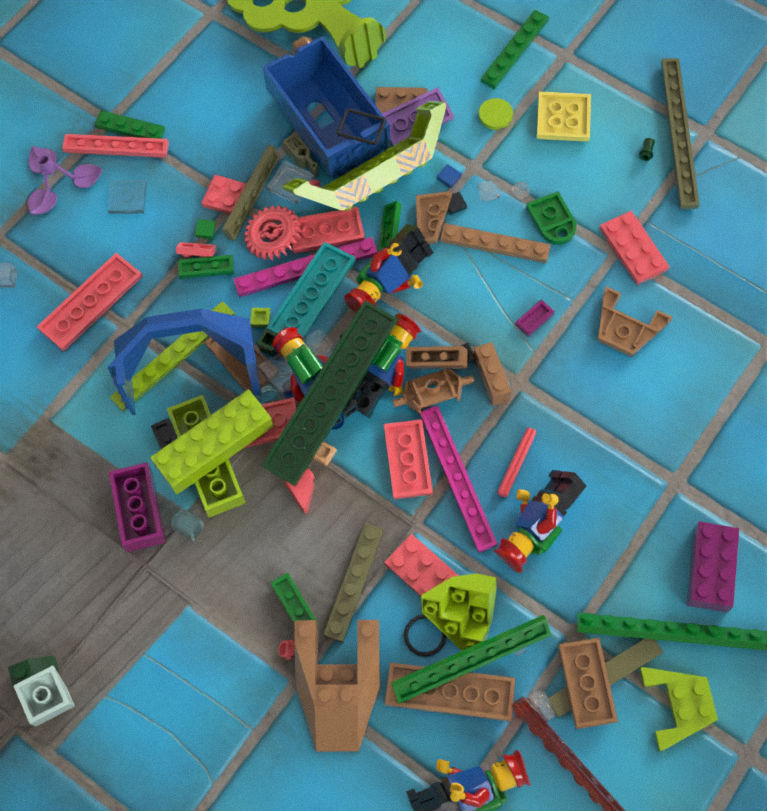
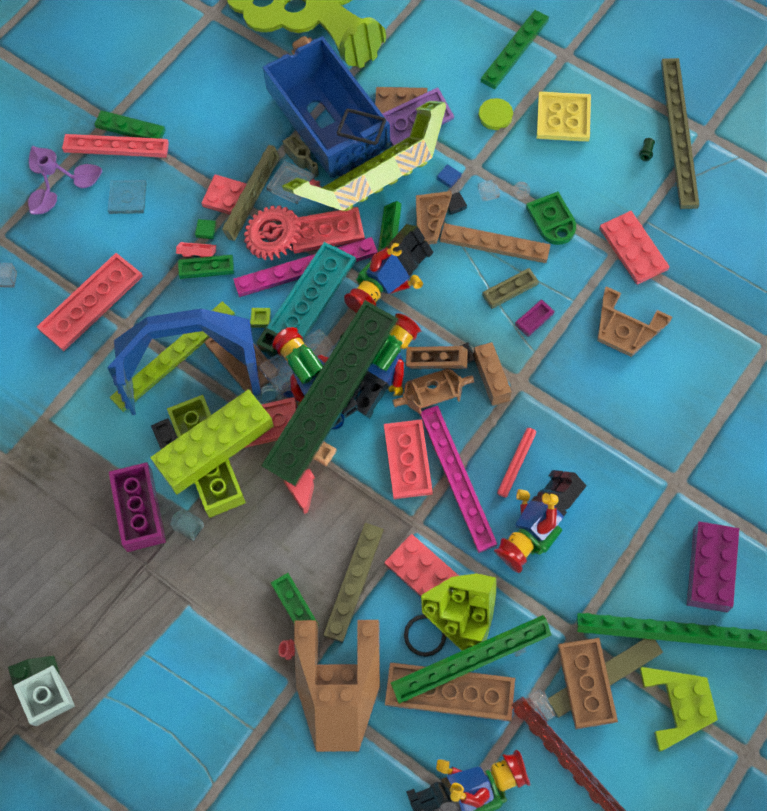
none -> olive tile [482,268,539,309]

